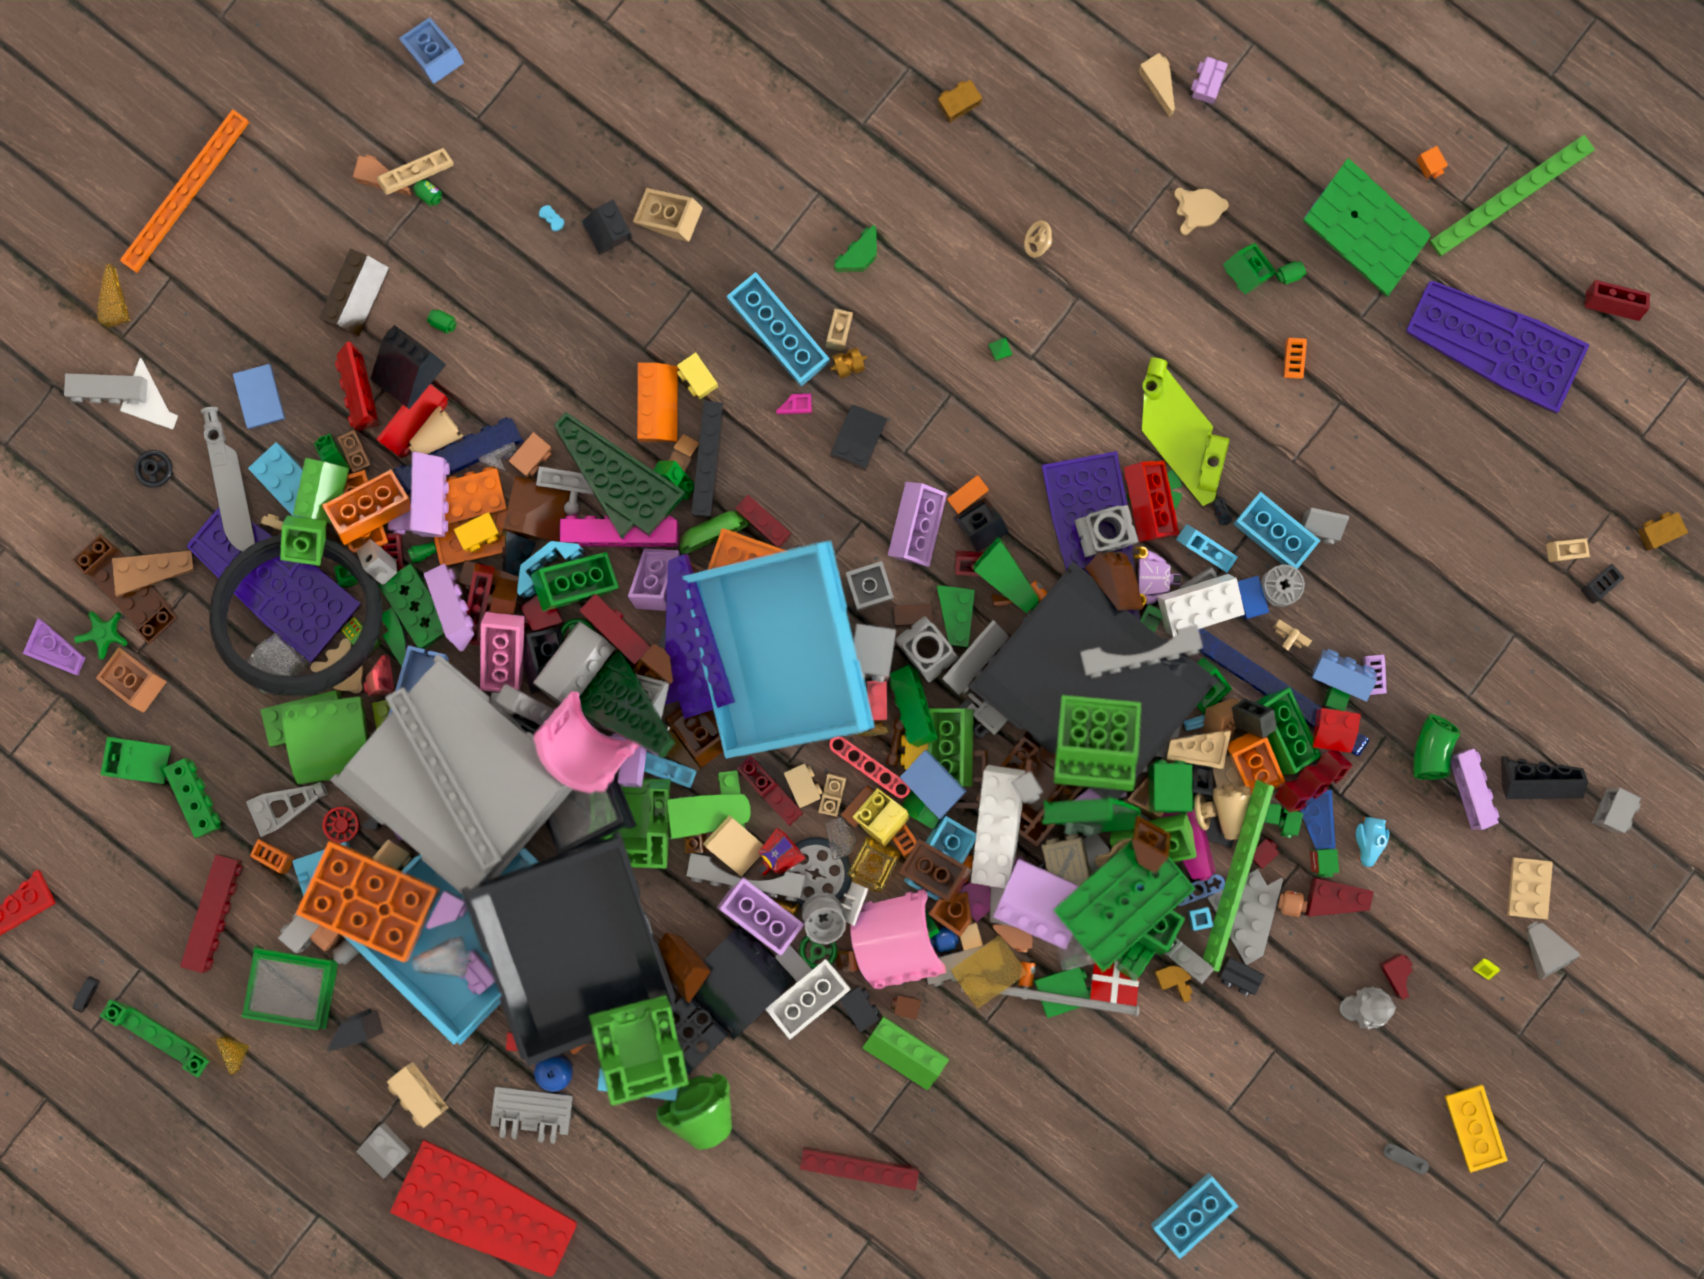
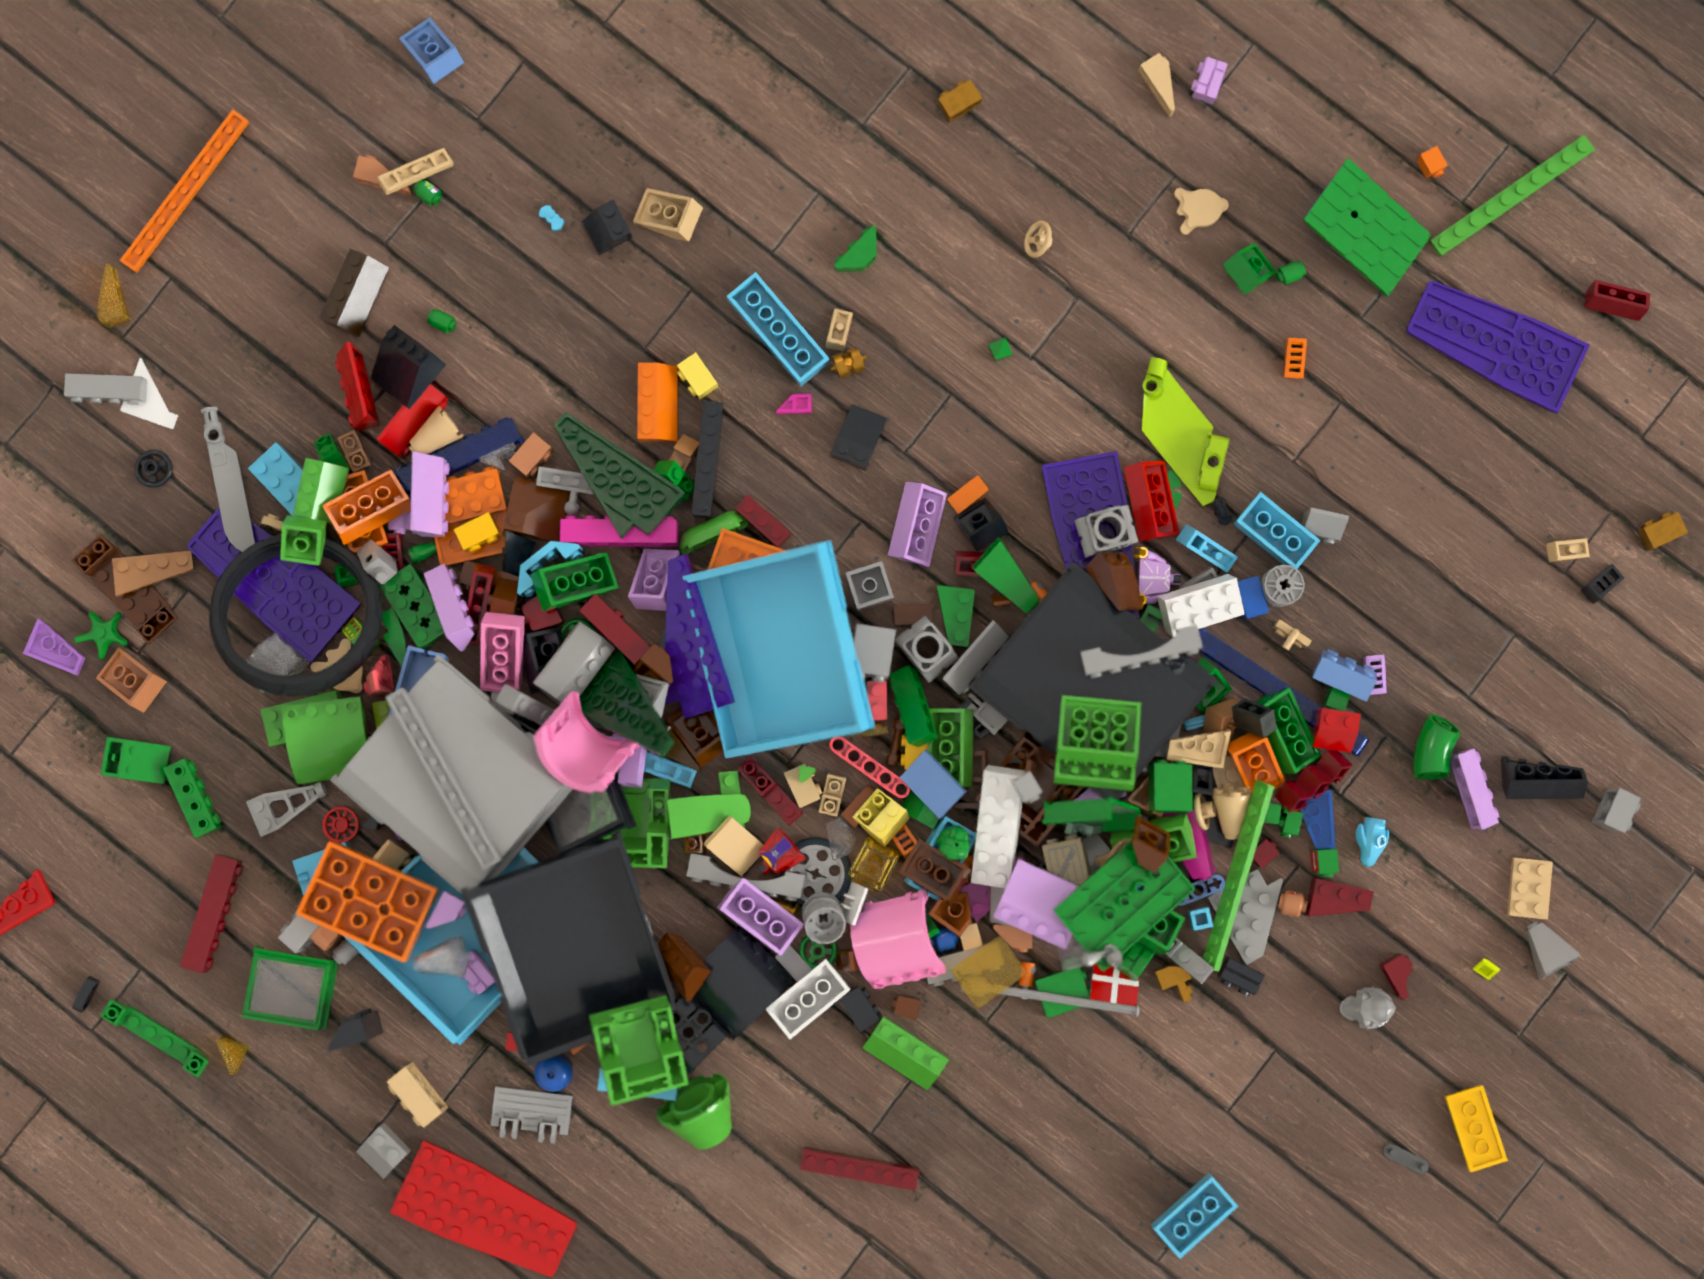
medium blue tile [233,364,285,429] -> none
orange slope [250,839,295,874] -> none
none -> bright green slope [799,765,816,783]
none -> green hair [936,825,970,860]
none -> light grey piece [1081,944,1123,966]

